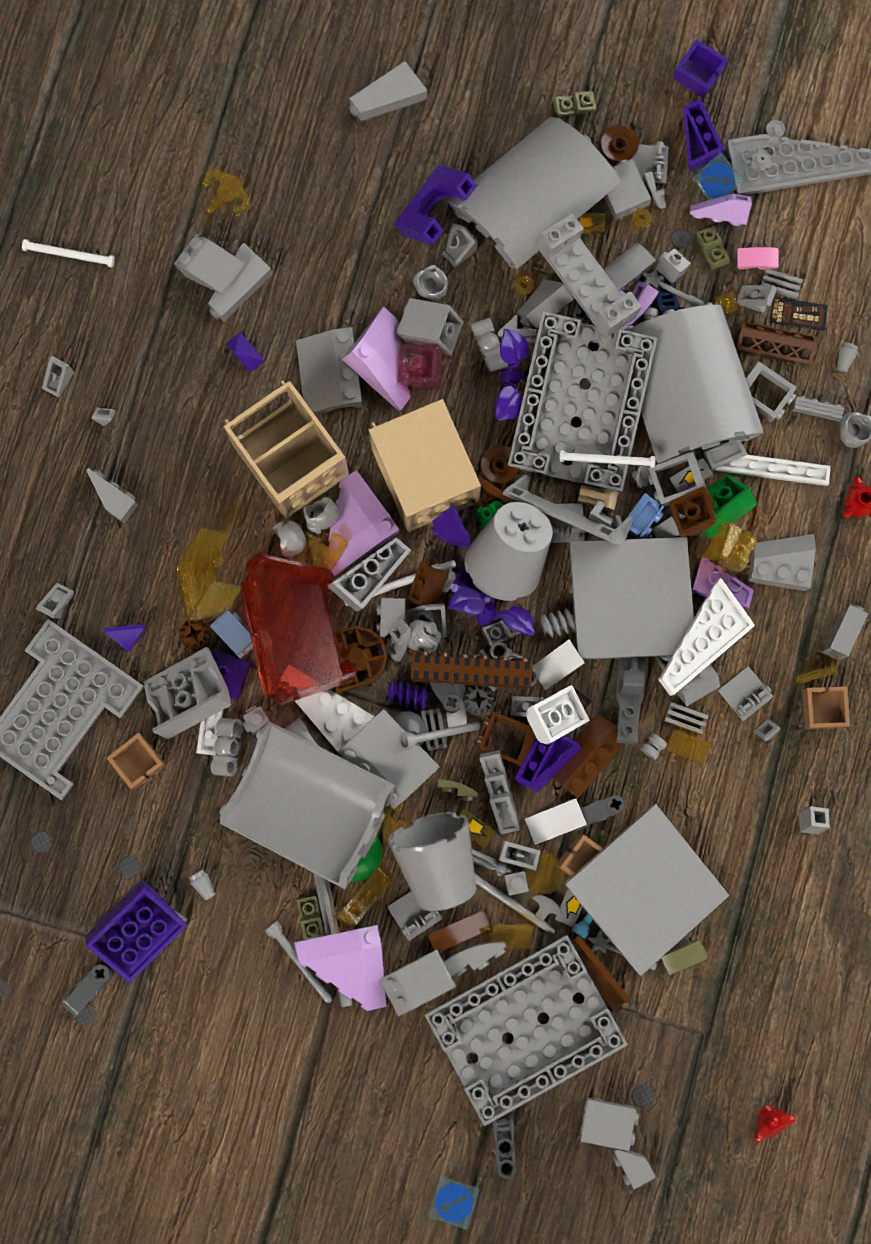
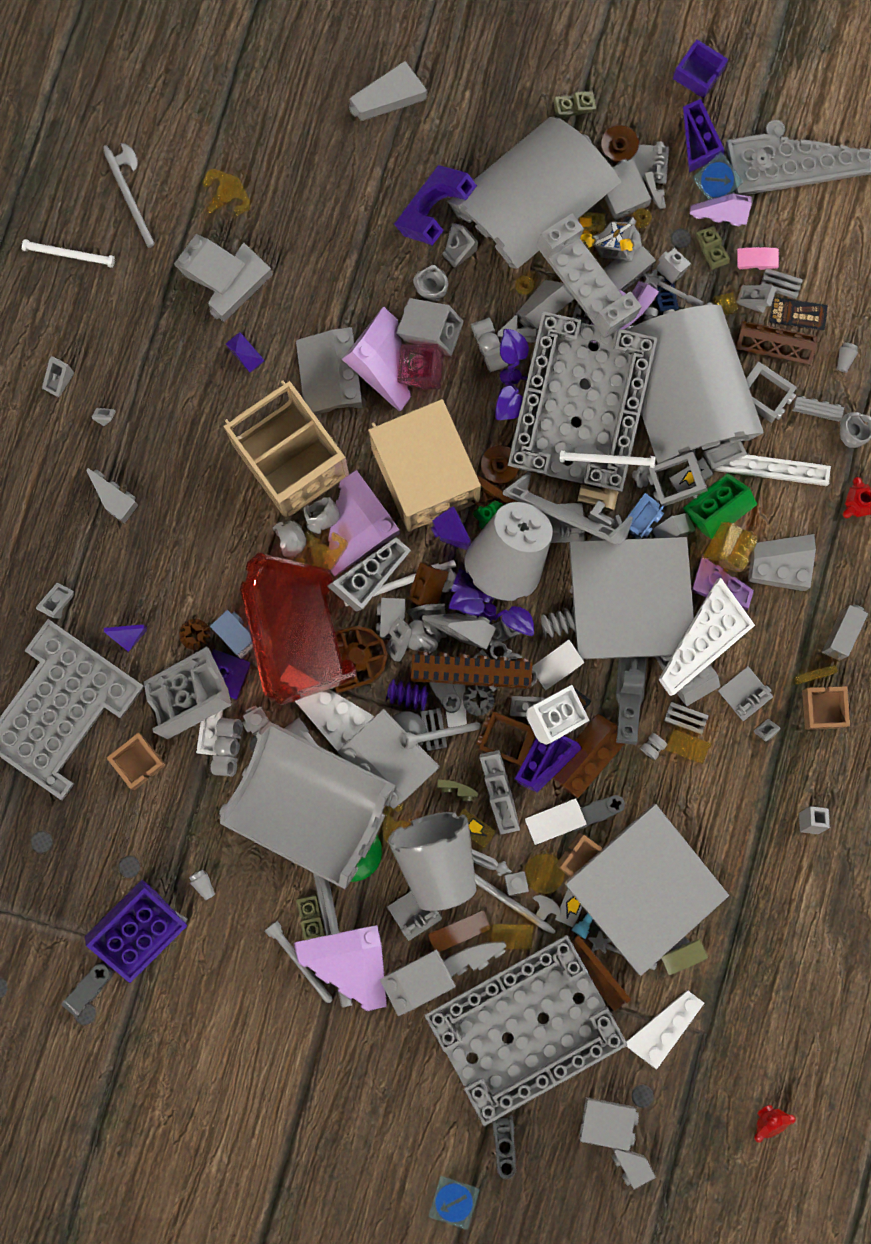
clear yellow windscreen [177,527,241,621] -> none
clear yellow slope [334,868,392,930] -> none
light grey slope [499,841,541,870] -> none
reddish brown slope [669,486,717,537] -> none
none -> light grey piece [103,144,155,248]
none -> light grey slope [422,613,496,649]
none -> torso [580,216,642,261]
none -> white wing [626,990,704,1069]

